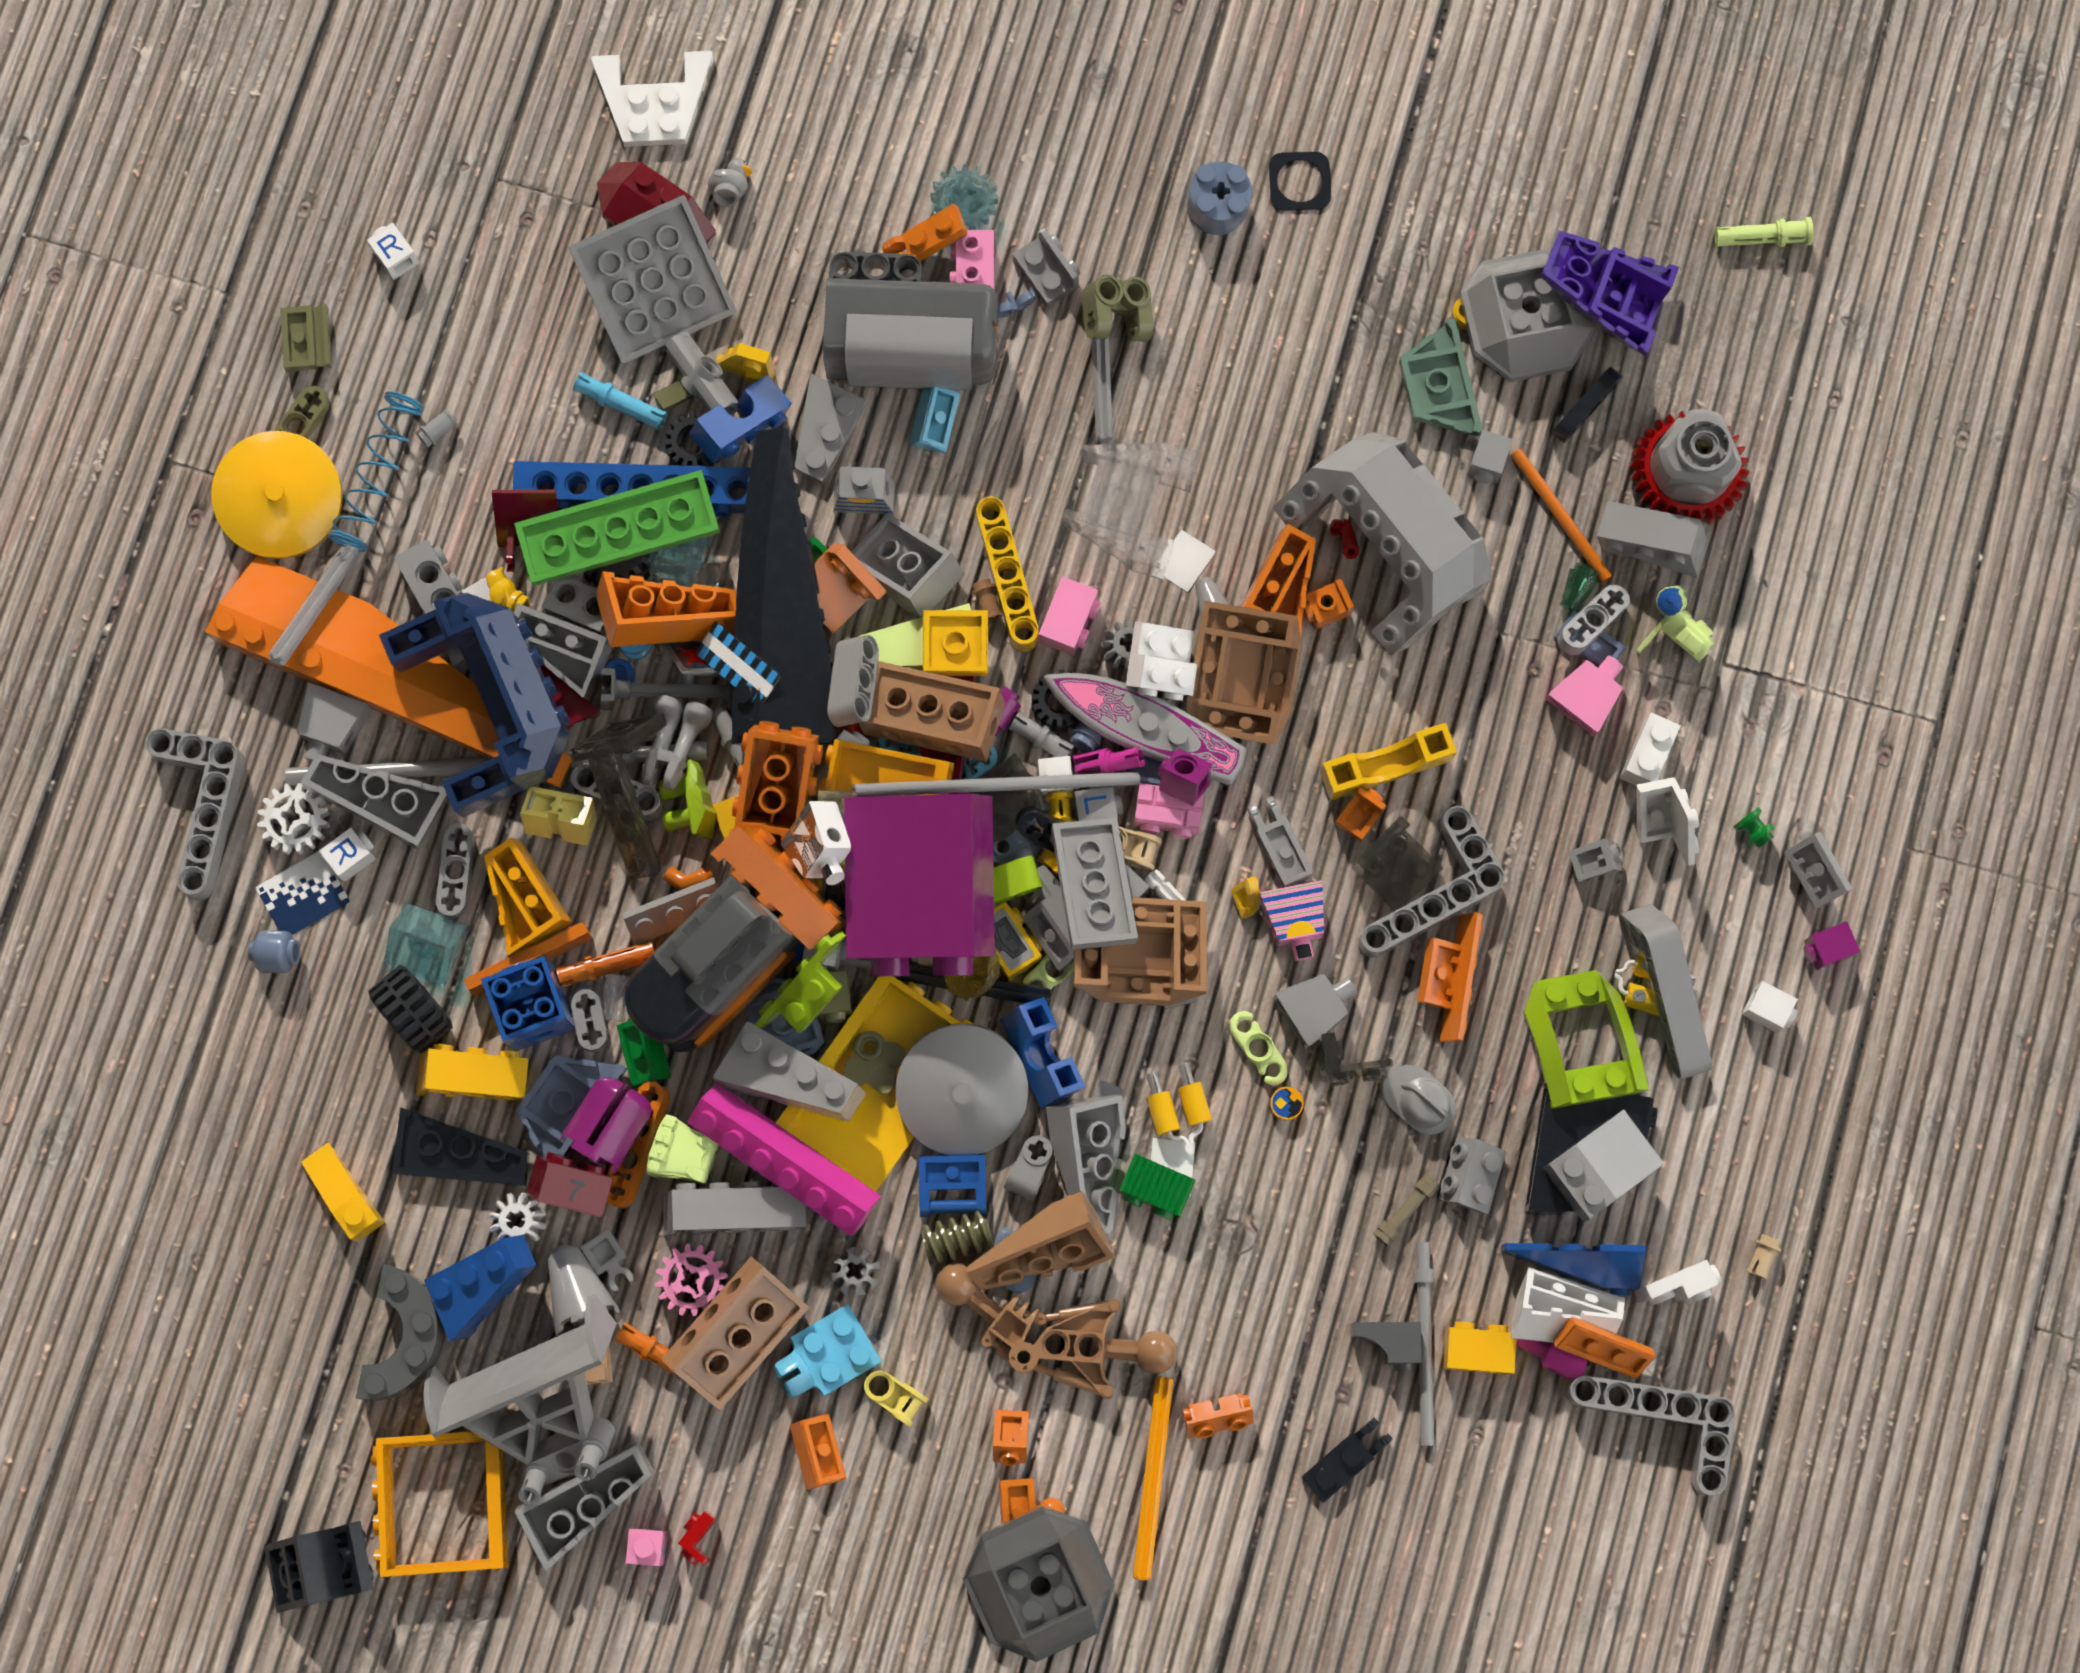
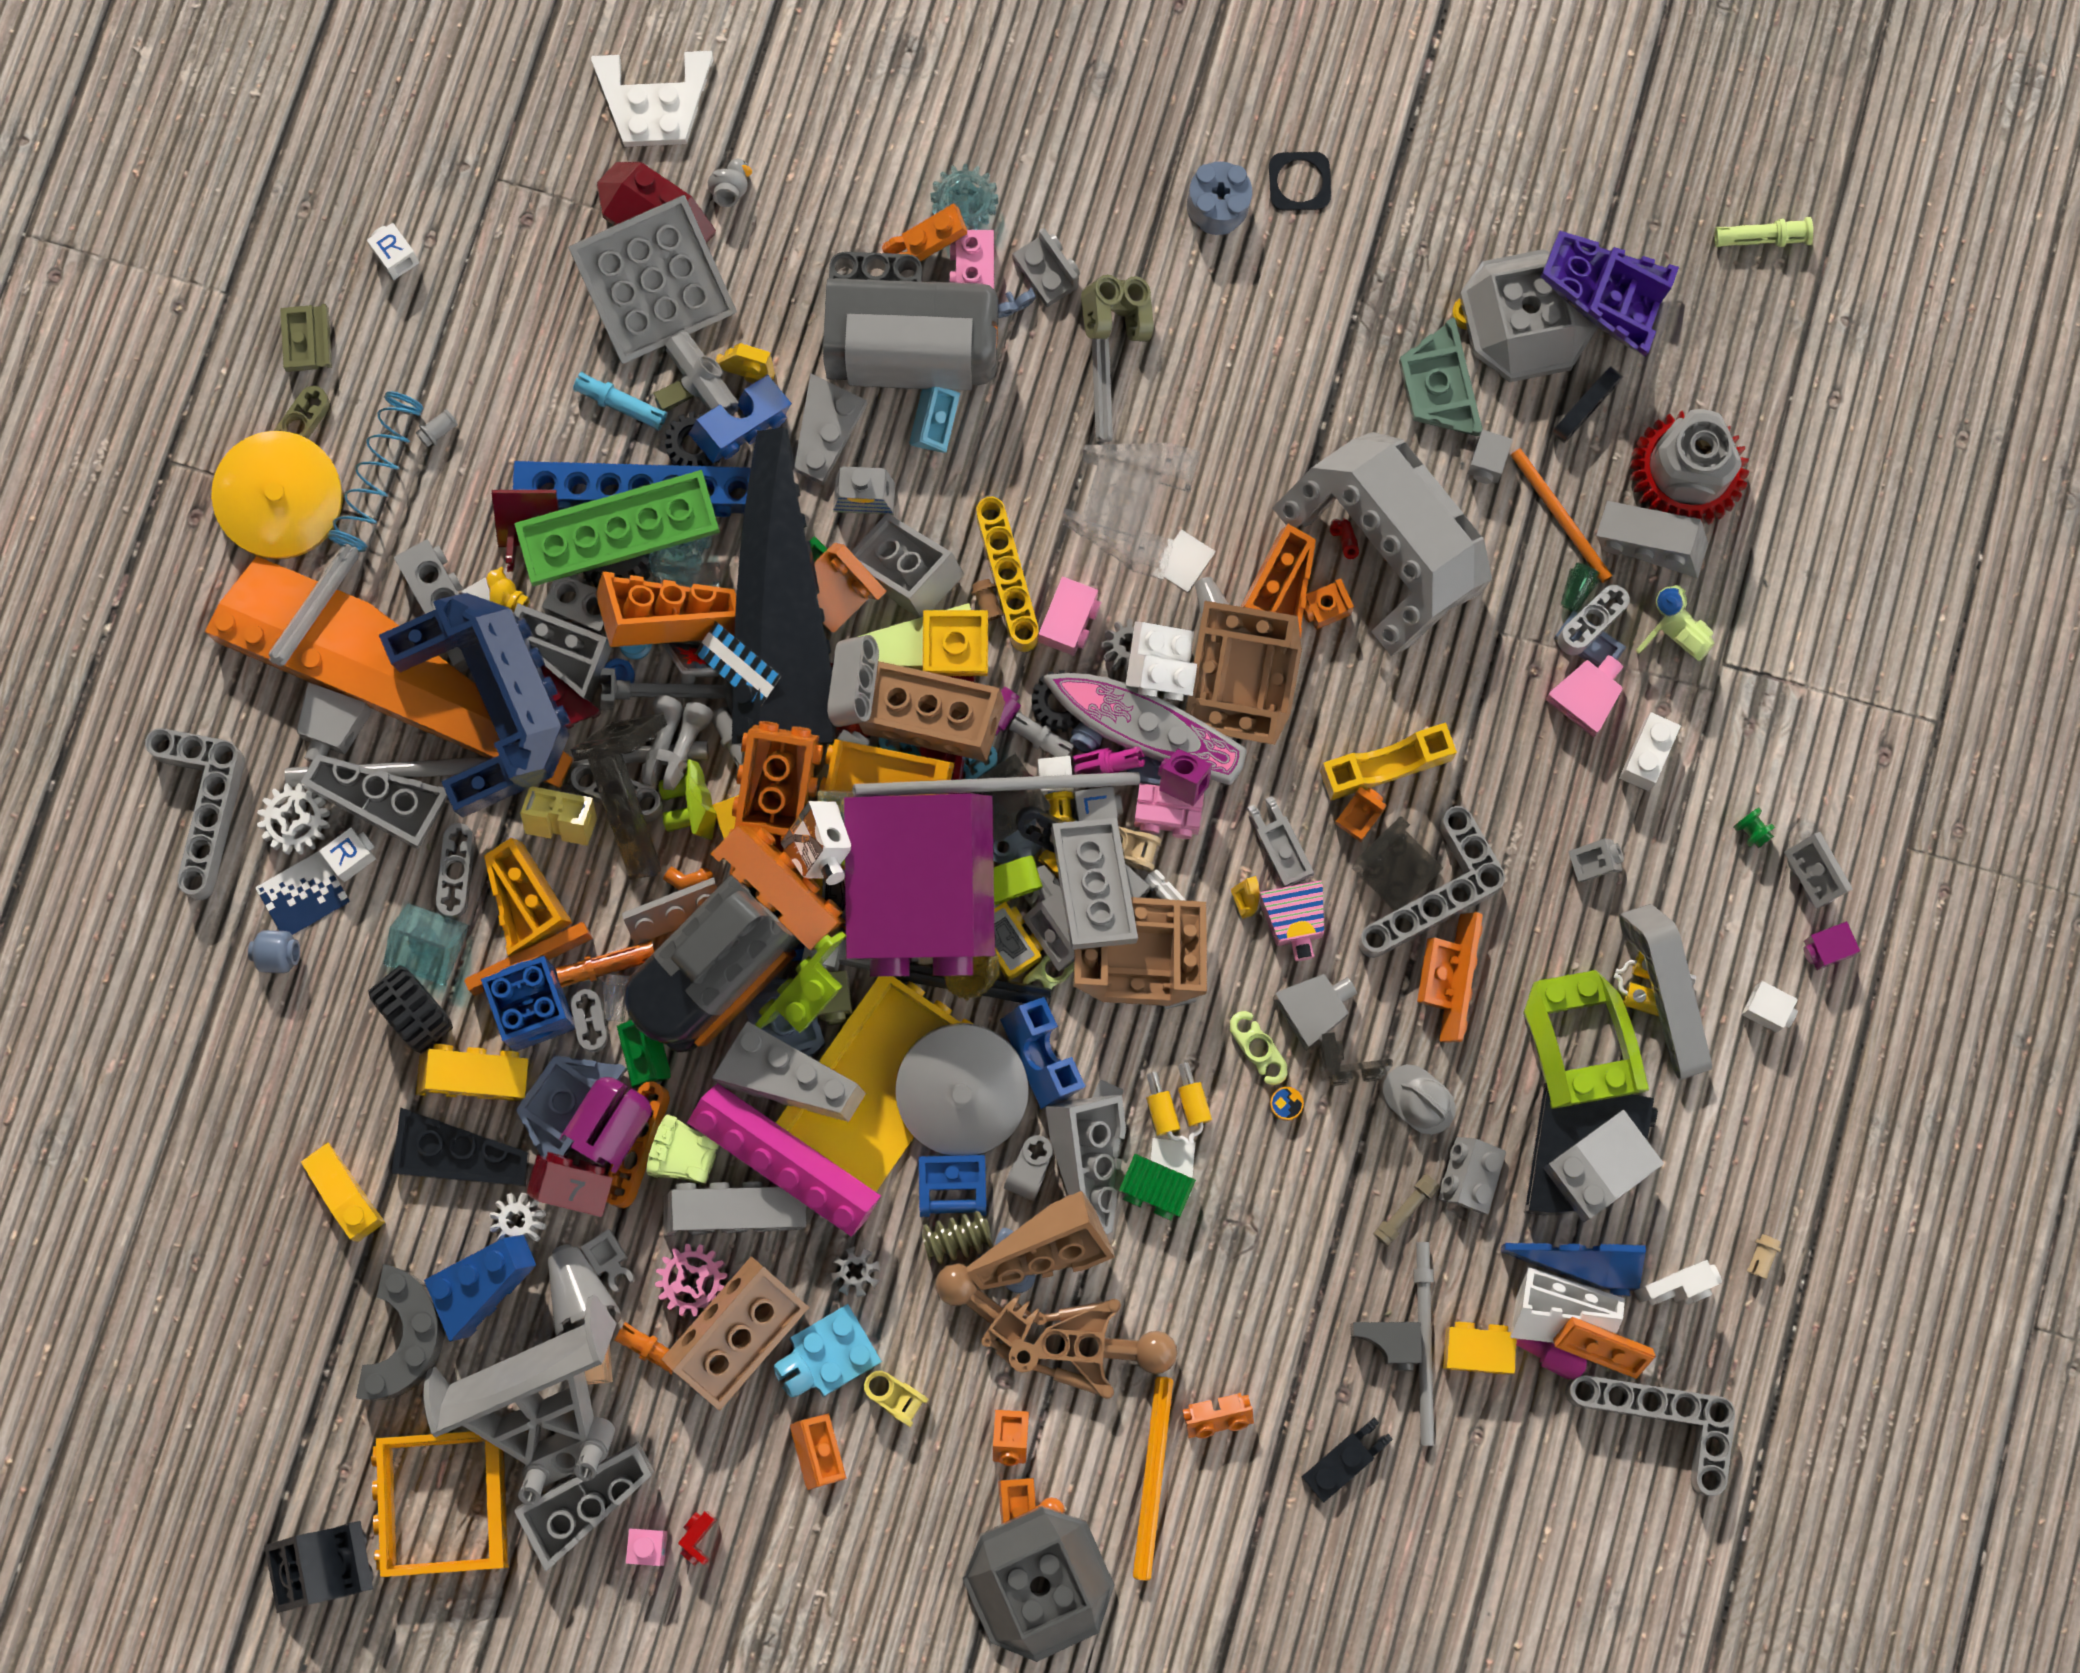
olive plate [844,1031,906,1094] -> none
white bracket [1636,777,1699,866] -> none

